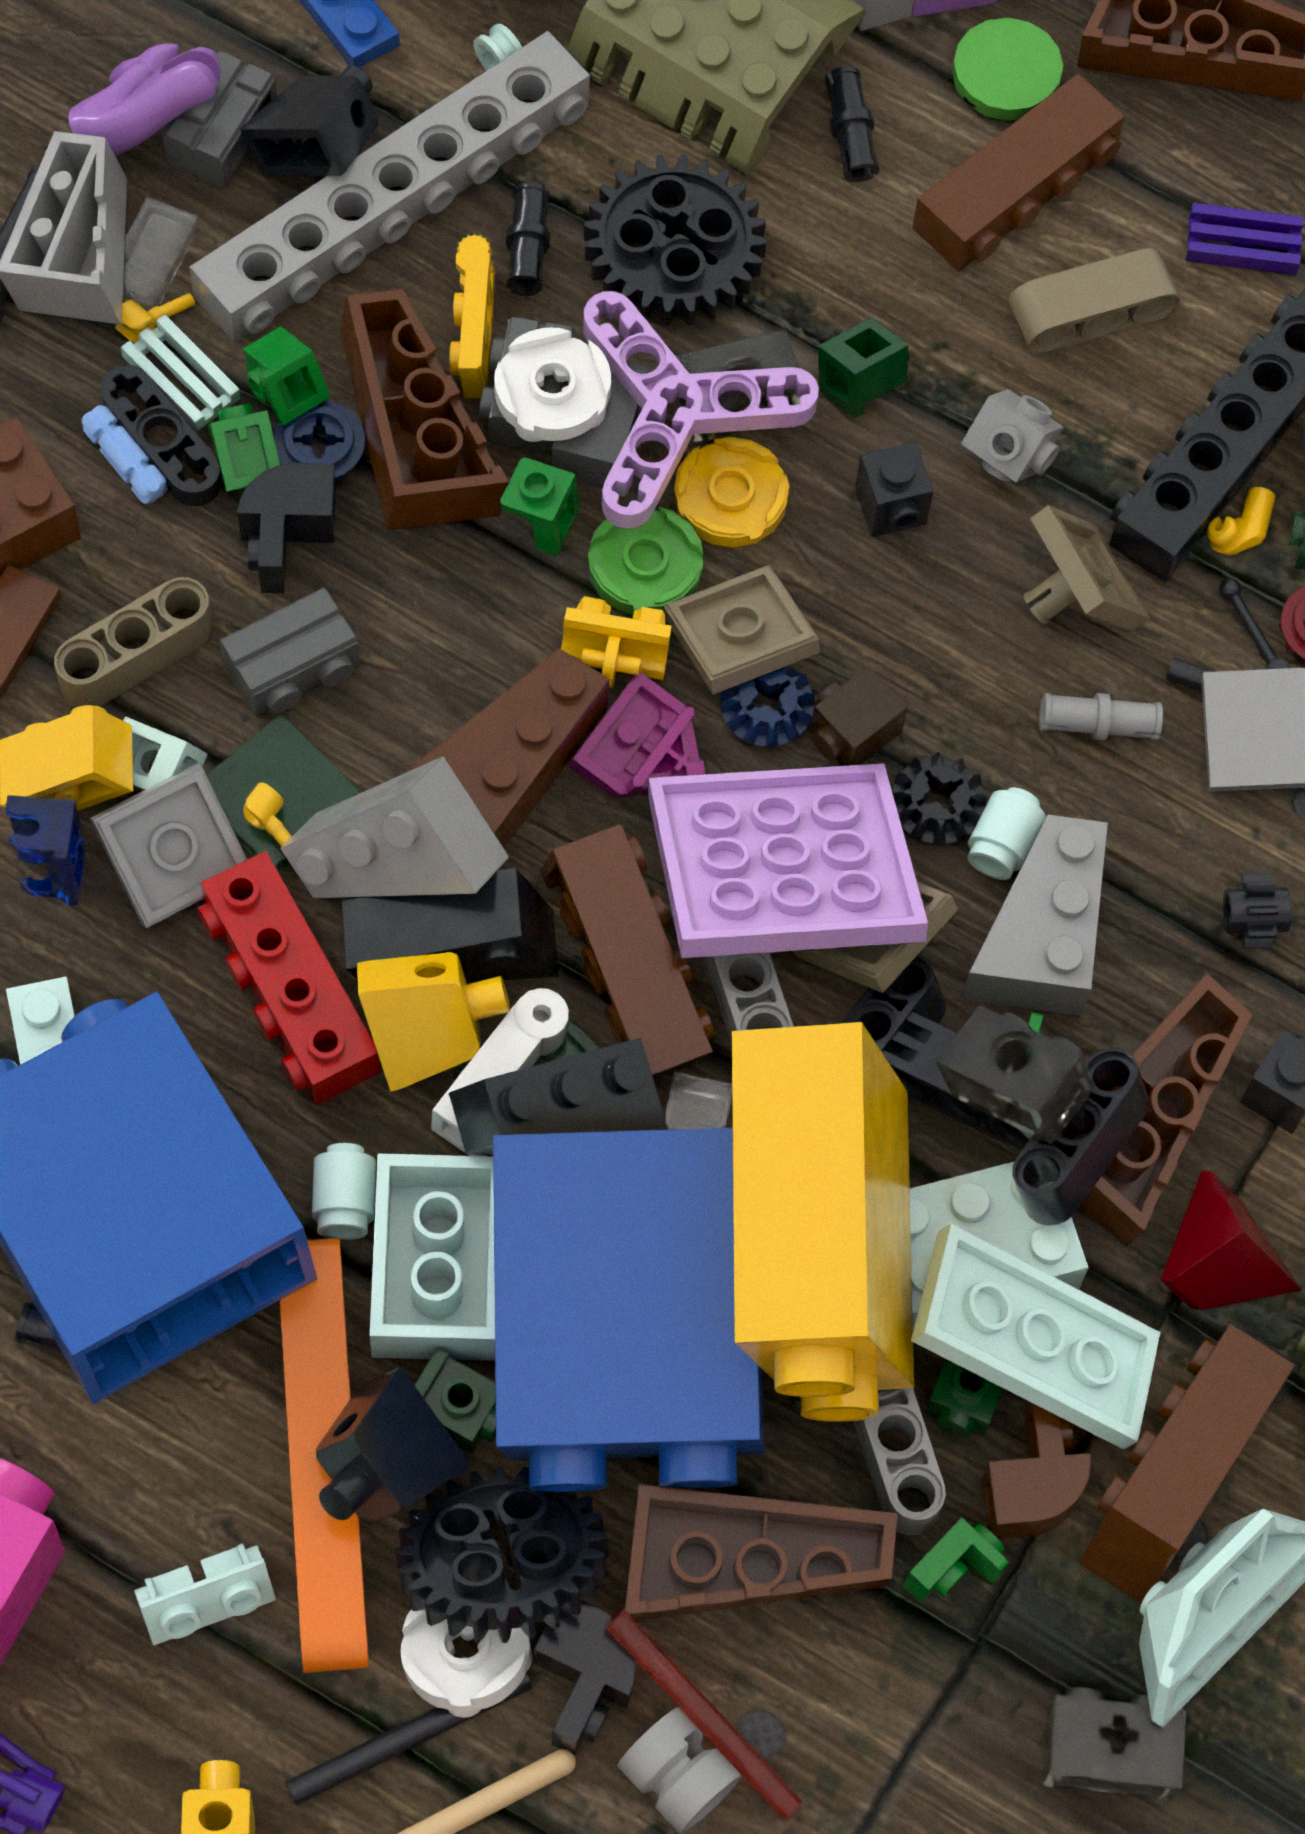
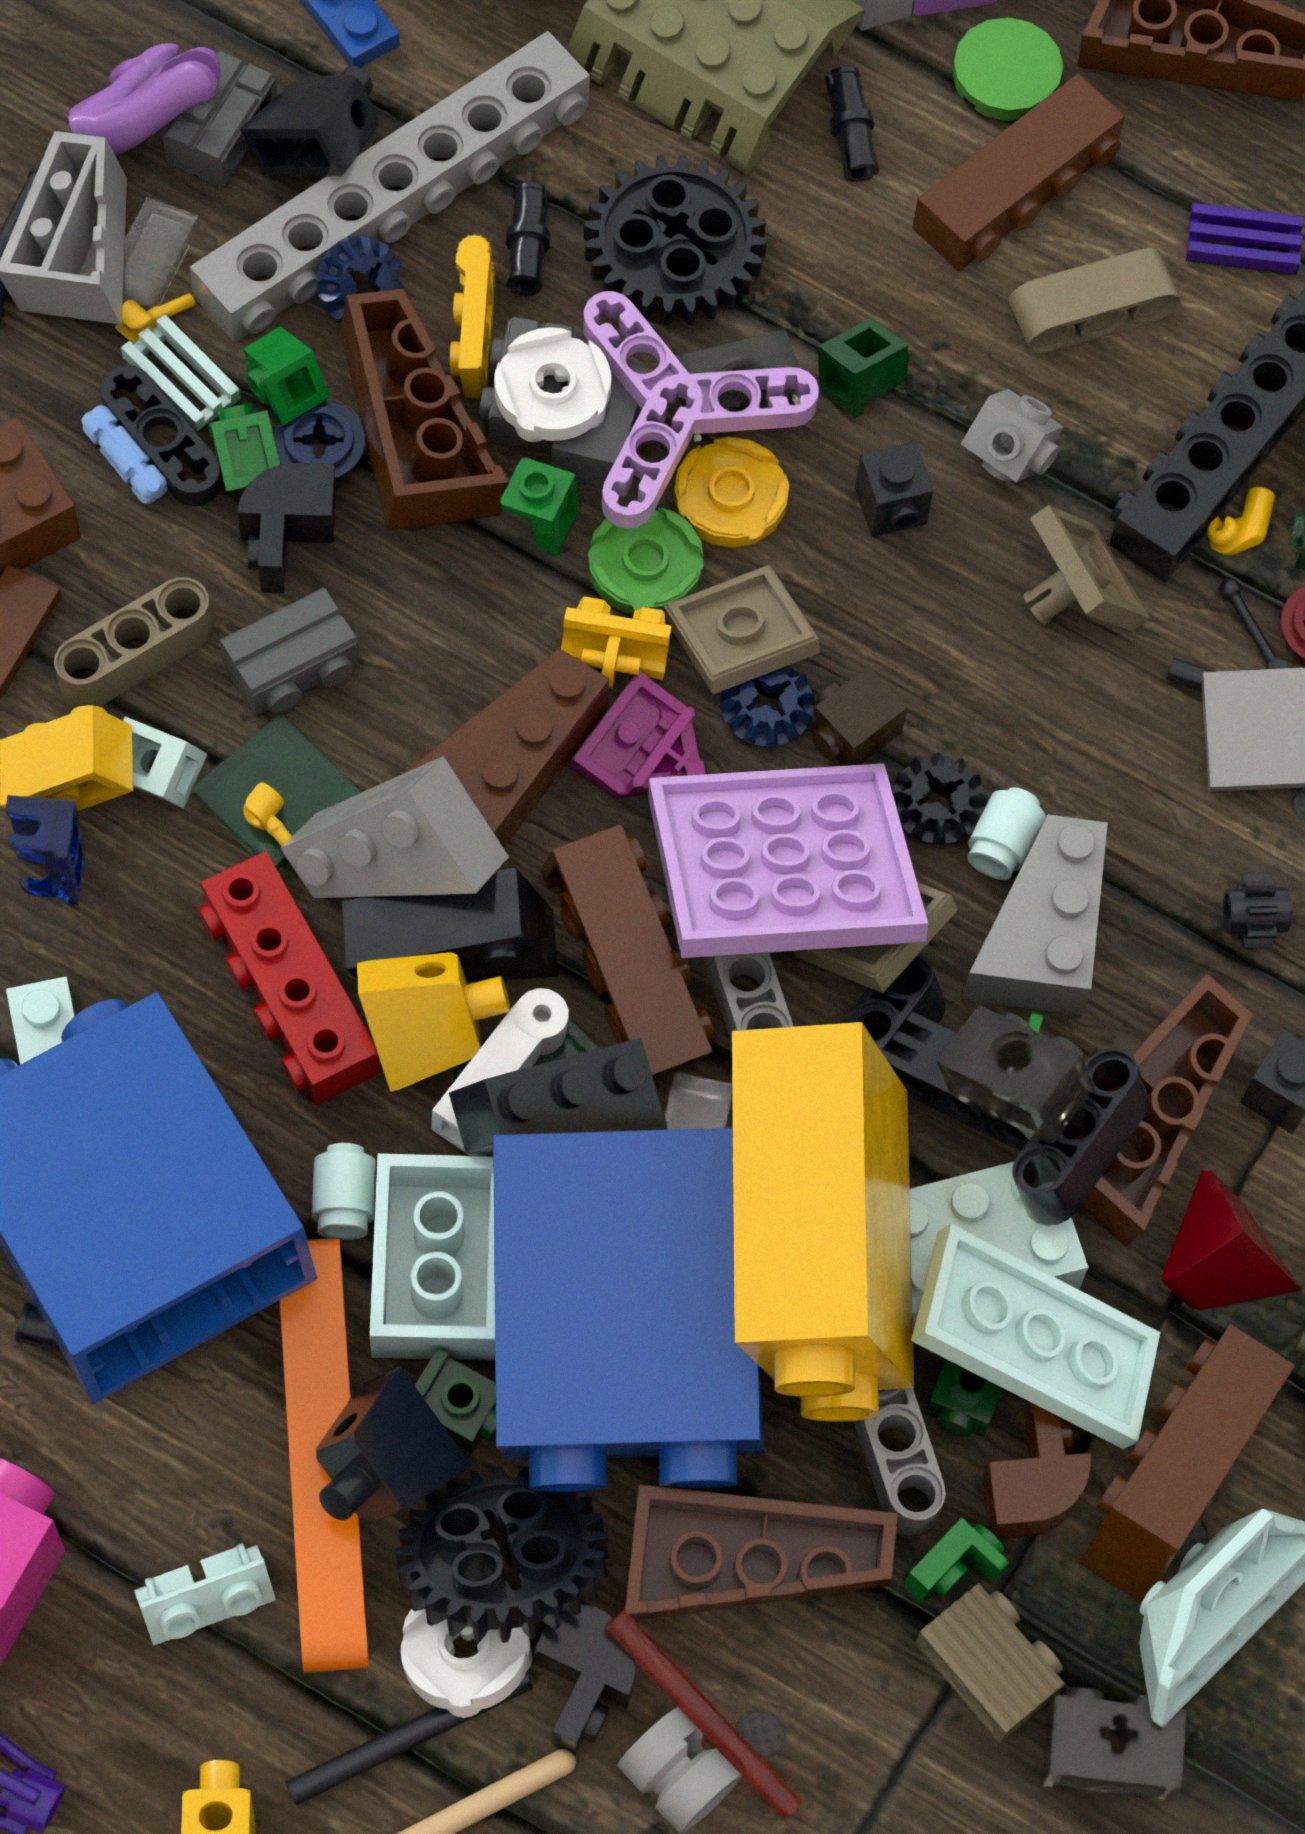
light grey tile [89,764,247,928] -> none
light aqua bush [474,23,522,71] -> none
light grey pin [1039,693,1163,740] -> none
none -> dark blue gear [316,235,404,323]
none -> dark tan brick [915,1583,1065,1743]

